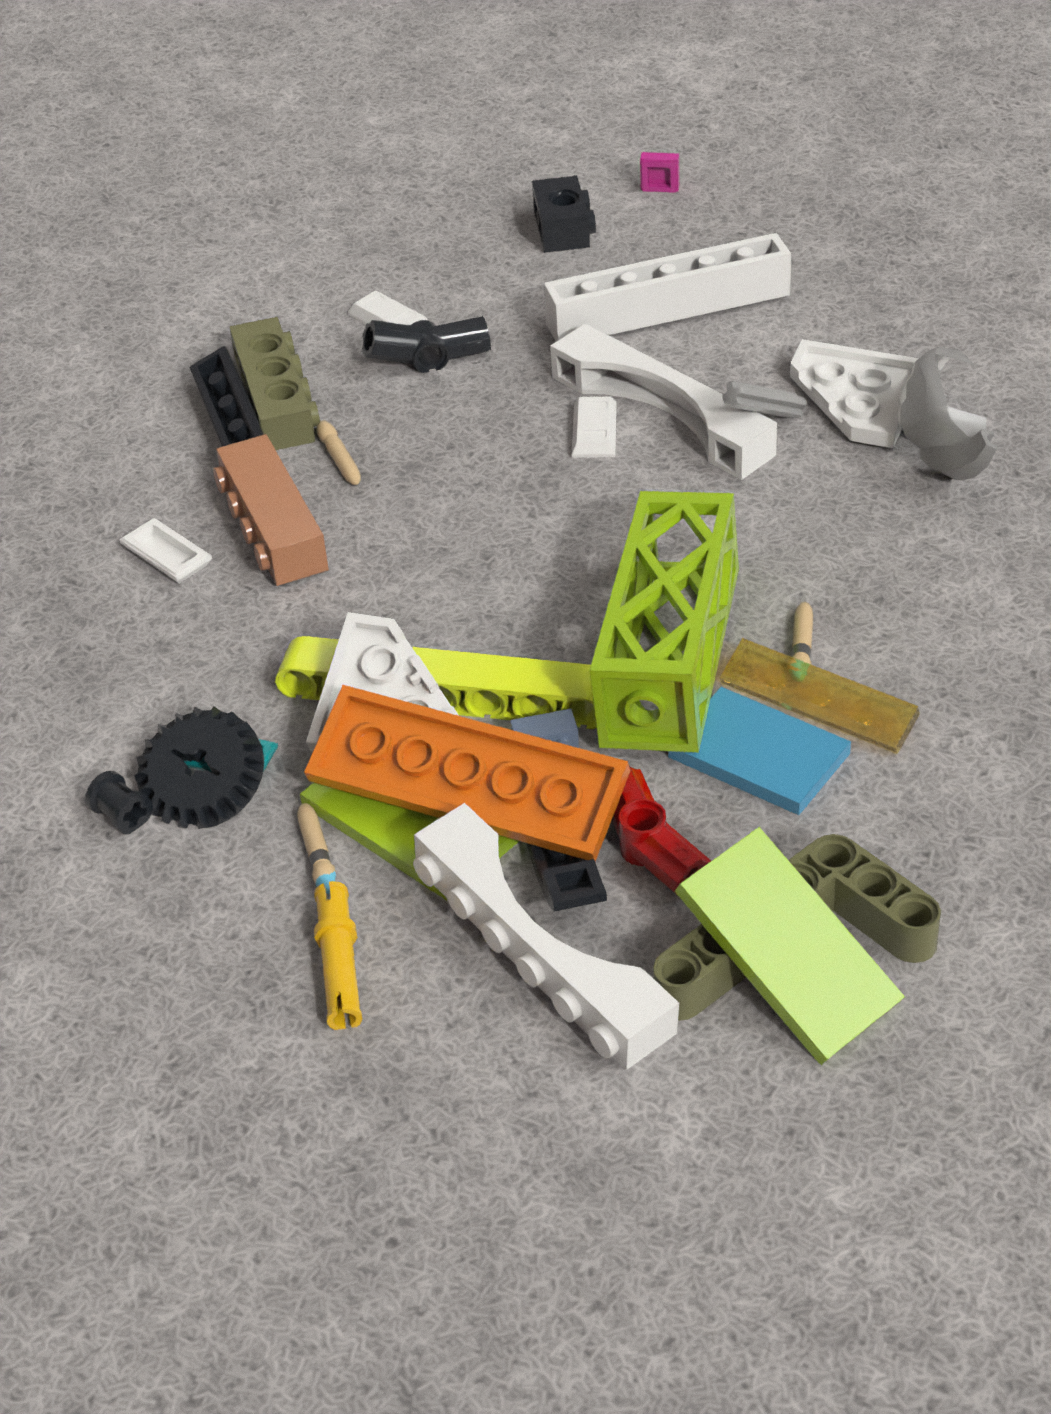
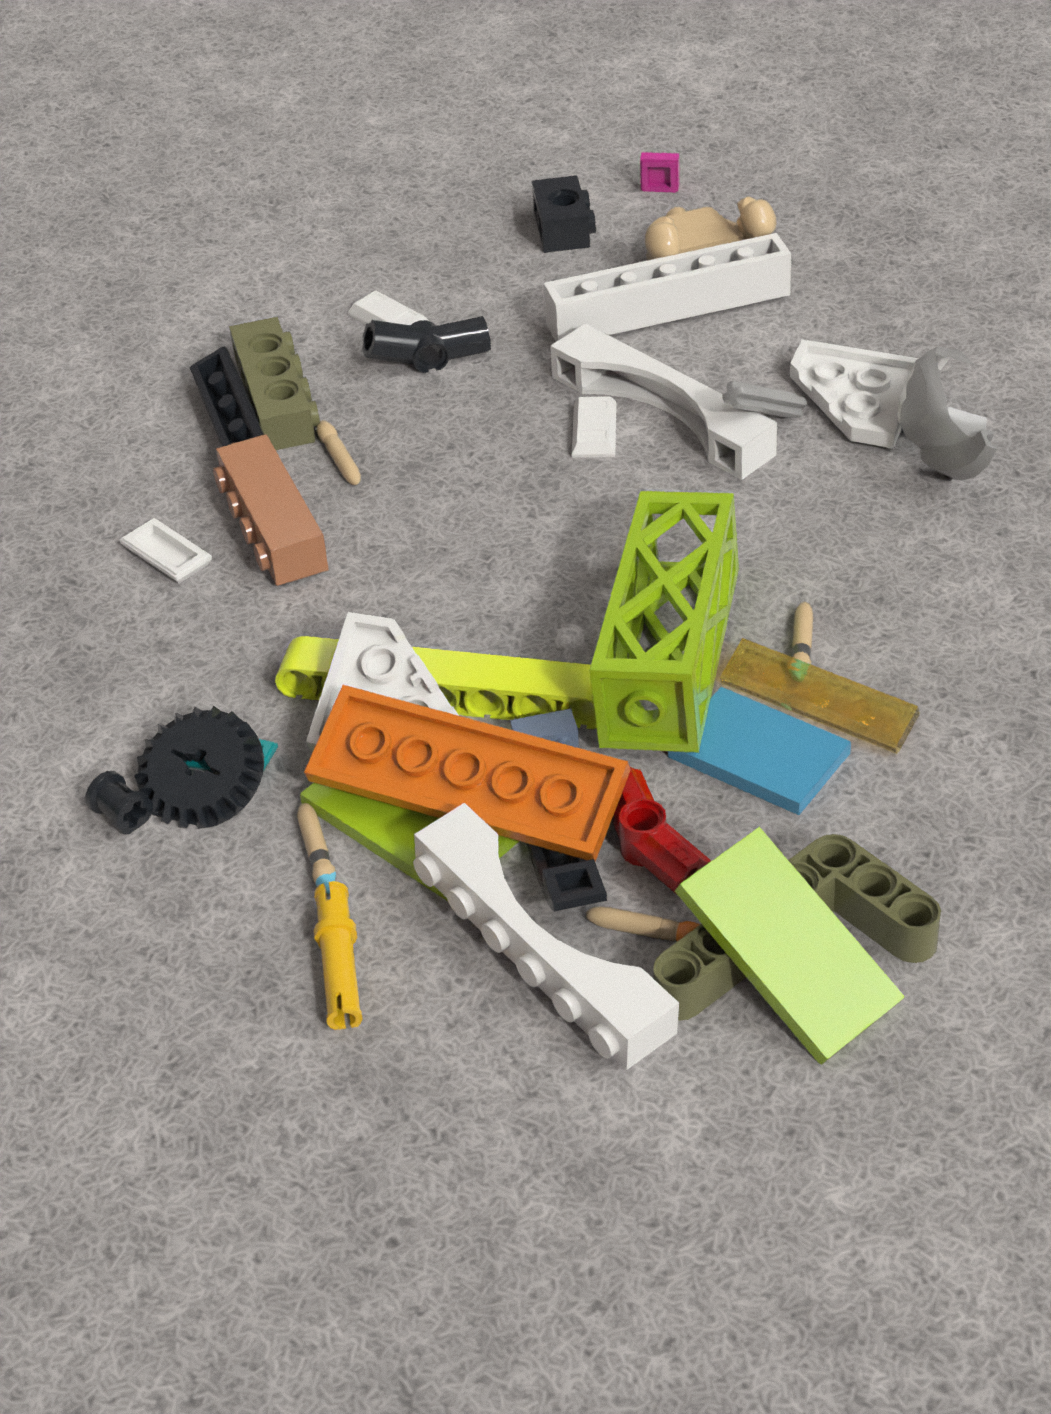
none -> tan piece [586,907,700,941]
none -> tan torso [645,197,777,261]

